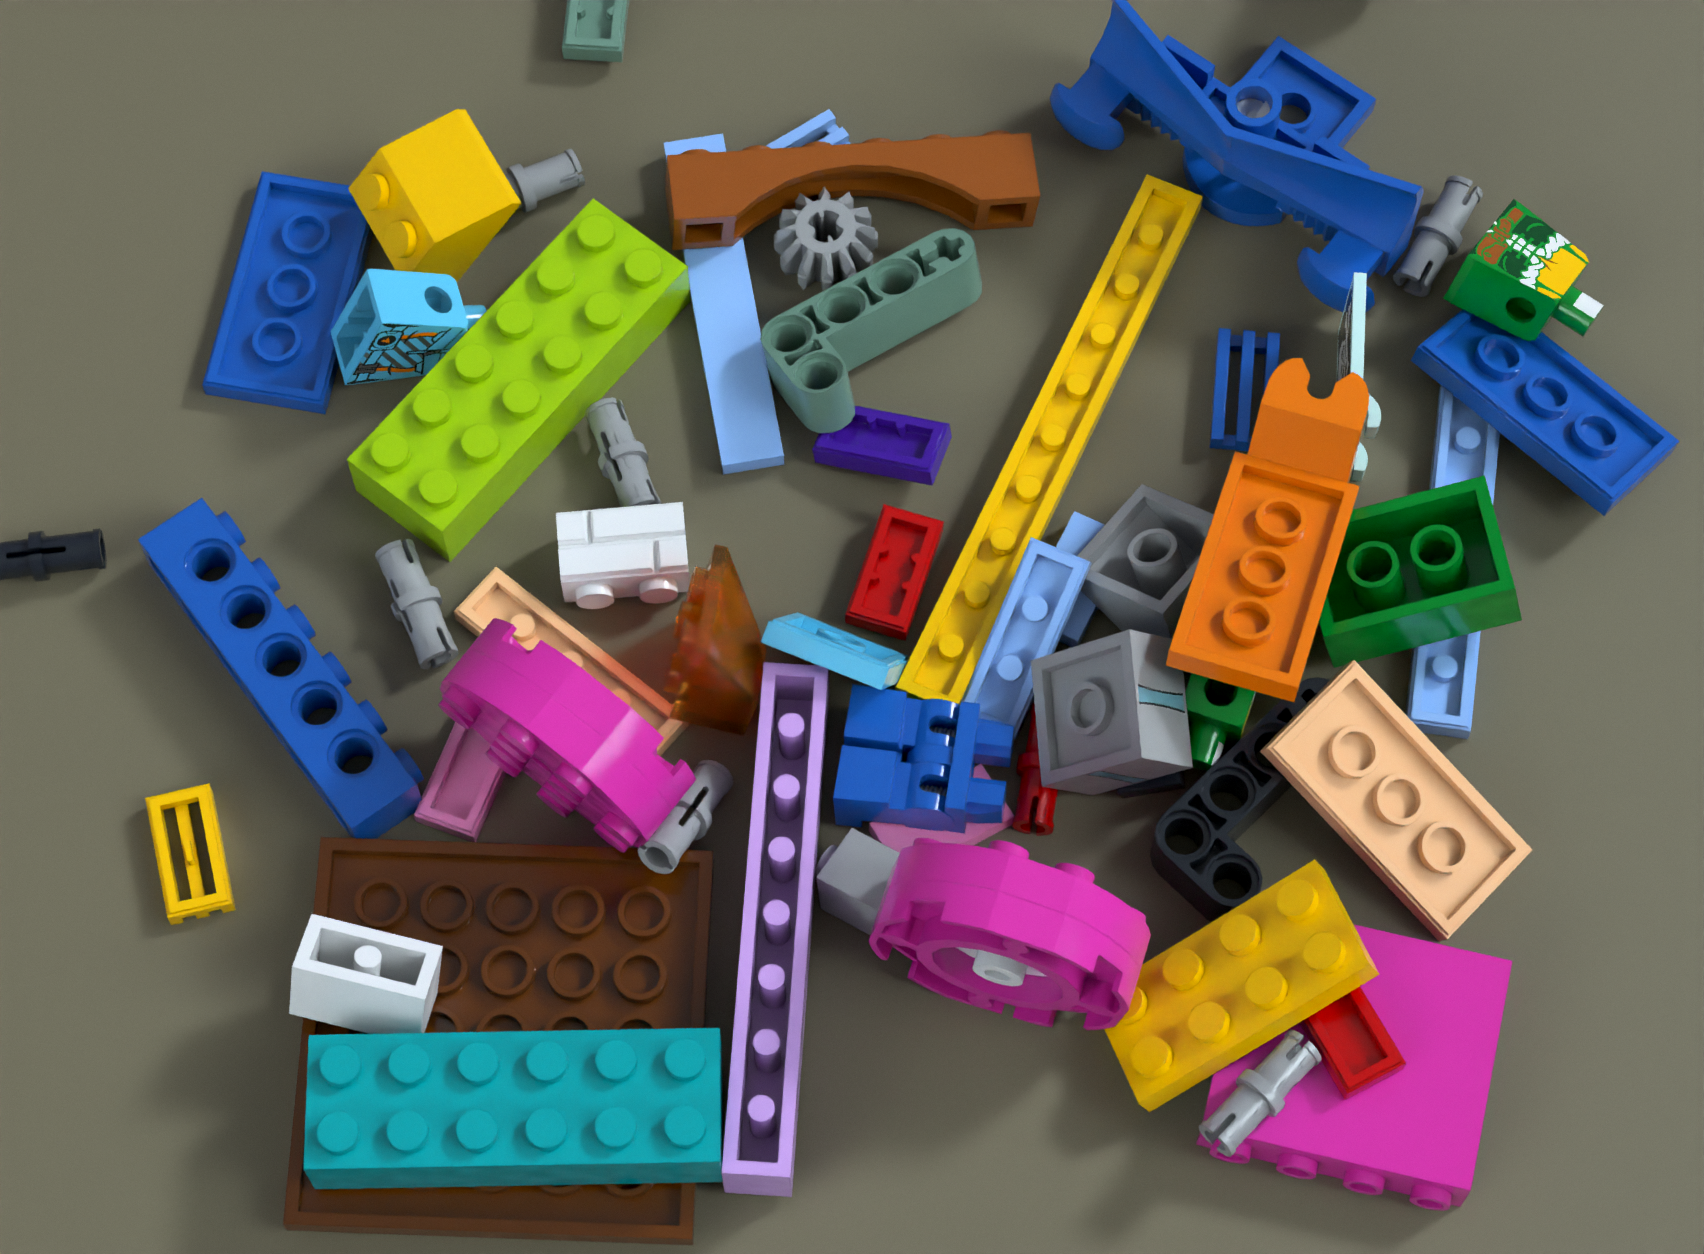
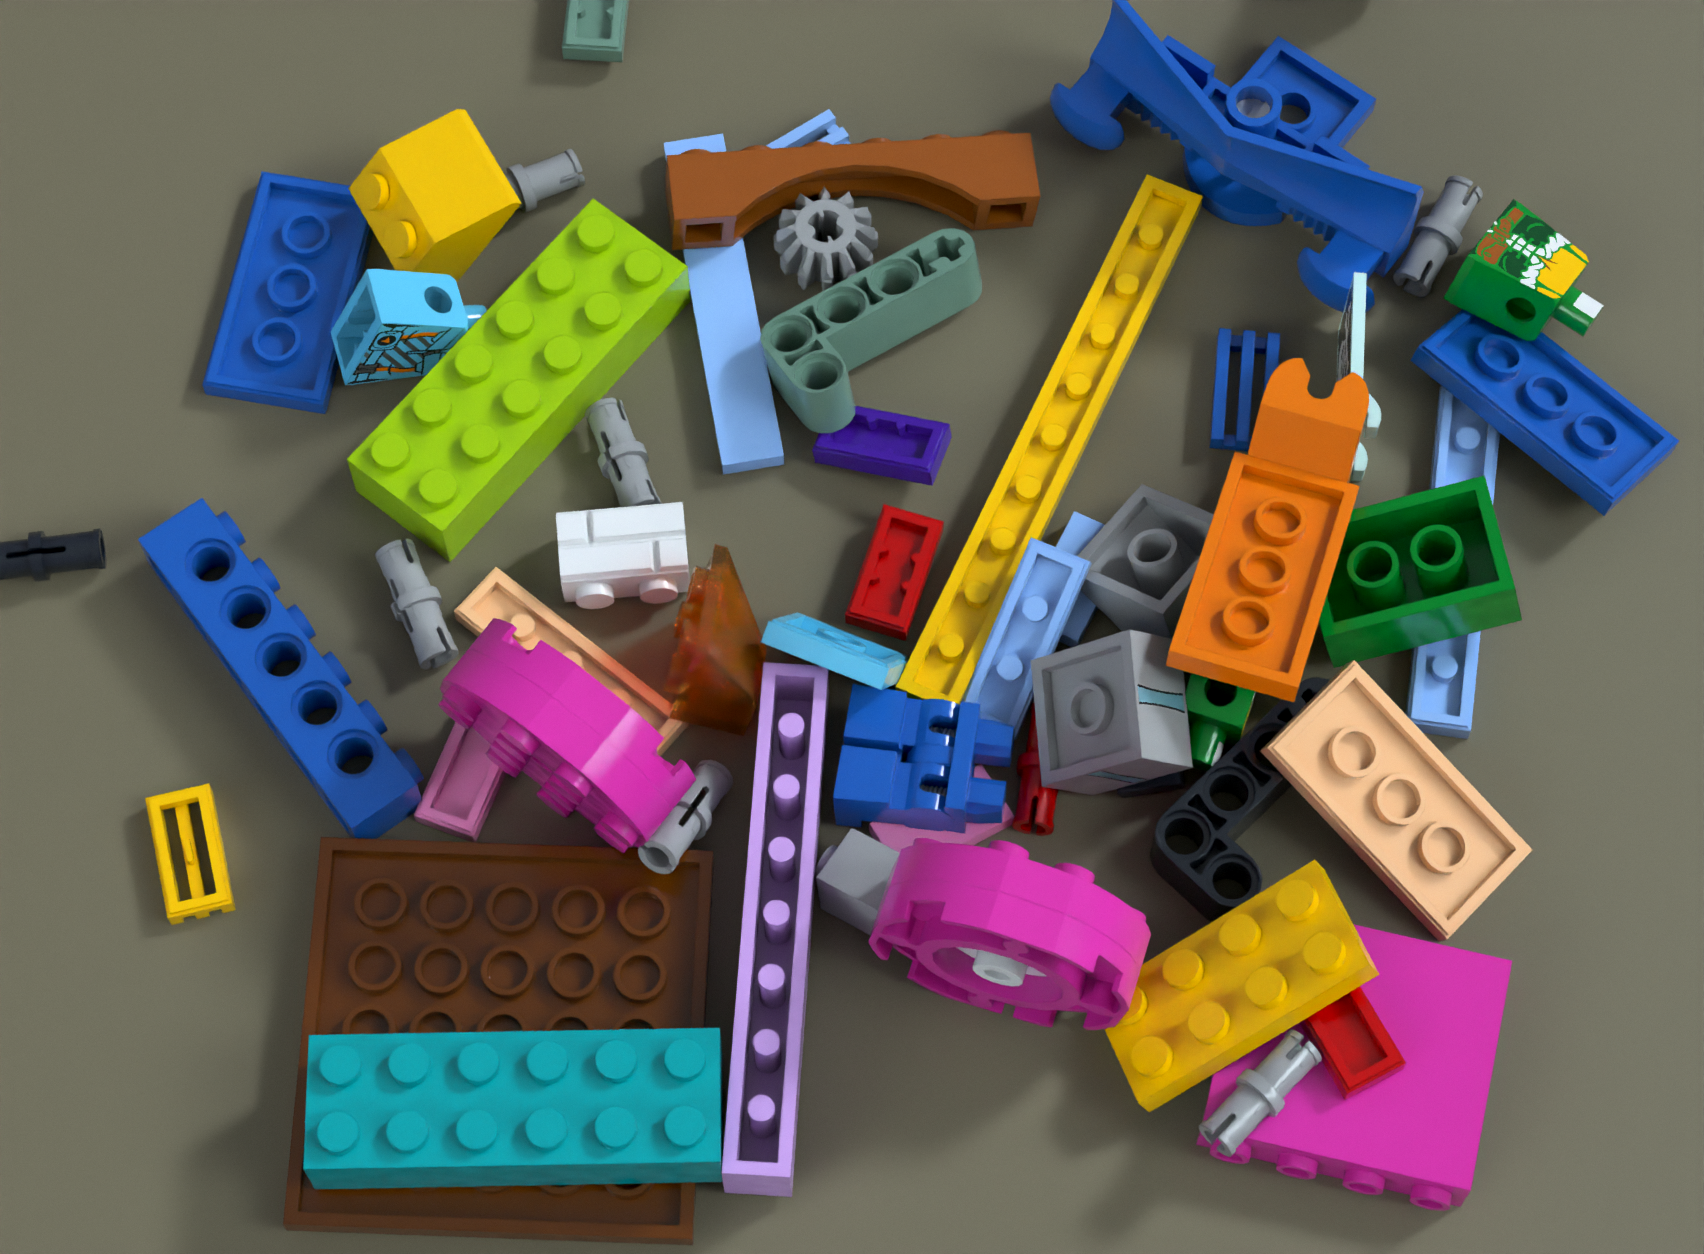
white brick [289,914,443,1034] -> none

